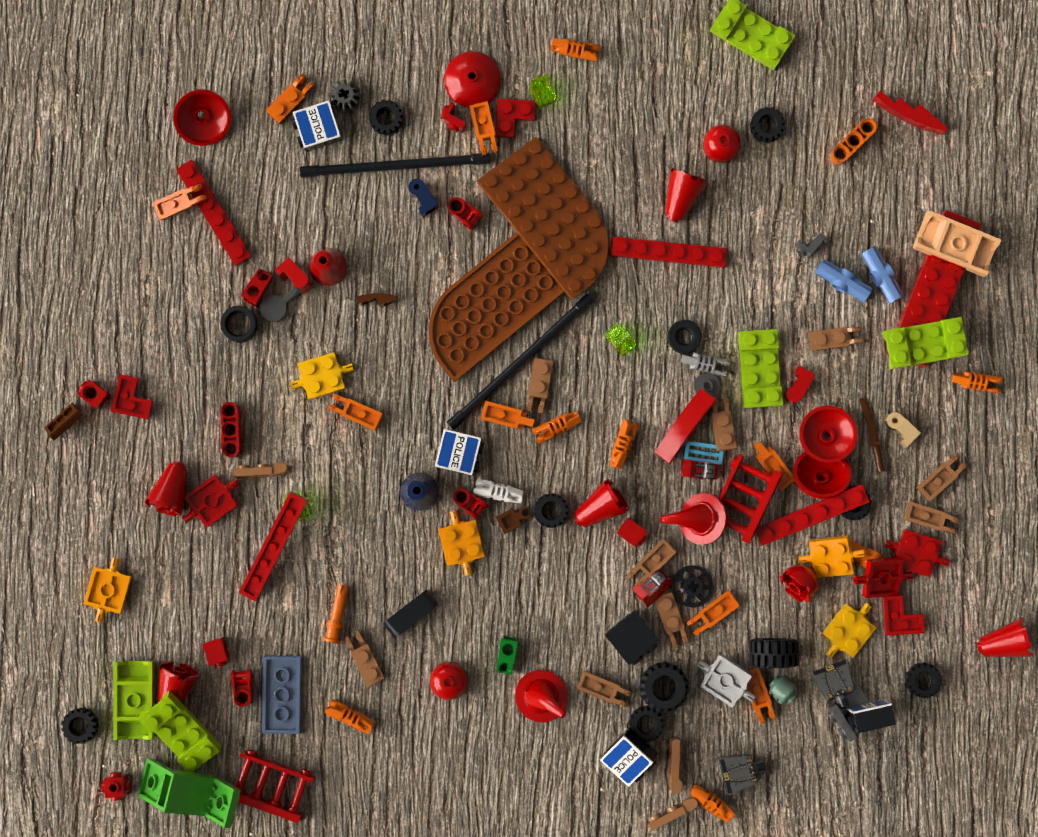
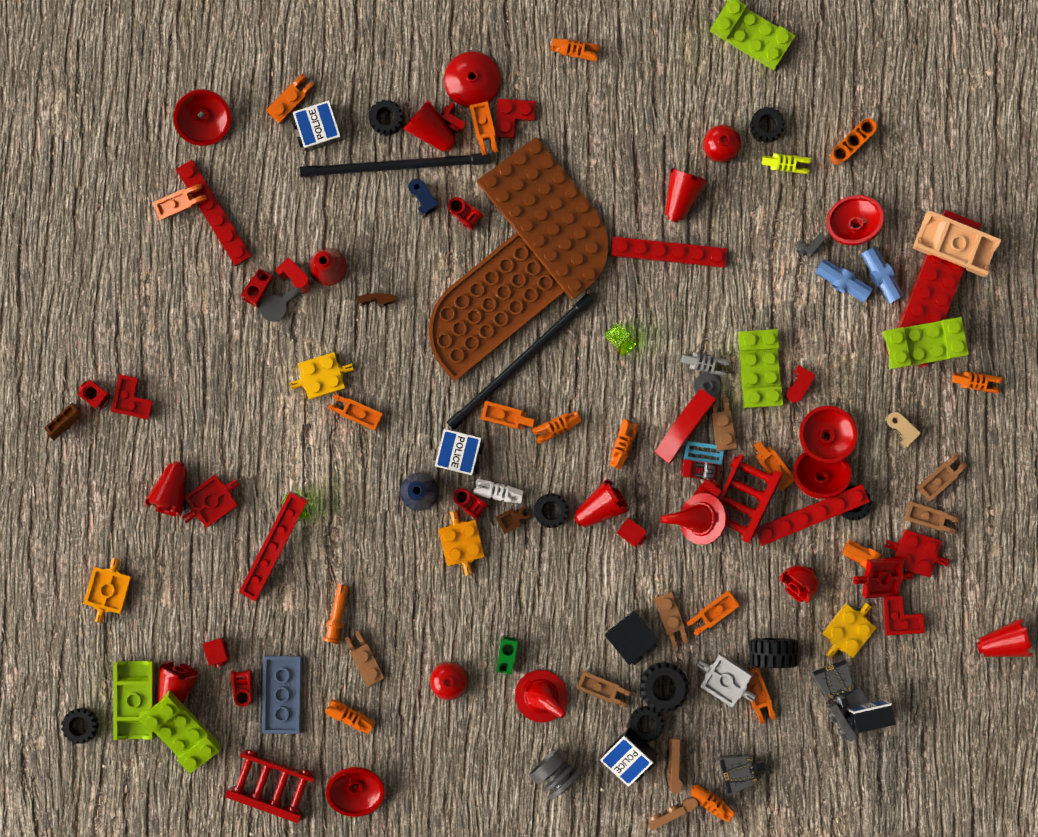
red brick [101,772,131,801] -> none
bright green bracket [137,758,241,828] -> none
black tyre [220,305,258,343] -> none
red beam [221,402,242,458] -> none
medium nougat hinge [233,462,289,479] -> none
dark grey gear [328,79,361,112] -> none
black beam [383,589,439,638] -> none
medium nougat hinge [527,358,553,414] -> none
clear neon green bracket [528,74,557,108] -> none
medium nougat hinge [626,538,677,586] -> none
red leg [632,570,672,607] -> none
black tyre [667,320,702,354] -> none
black wheel [671,565,713,607] -> none
sand green head [768,675,797,704] -> none
light orange plate [799,536,865,578] -> none
medium nougat hinge [808,326,864,351] -> none
reddish brown sword [859,398,885,473] -> none
red slope [872,90,948,135] -> none
black tyre [905,663,943,698] -> none
none -> red dish [326,767,385,817]
none -> red cone [403,100,456,152]
none -> flat silver wheel [529,747,581,800]
none -> red bracket [693,479,721,497]
none -> neon yellow hinge [762,153,812,174]
none -> red dish [826,195,884,246]

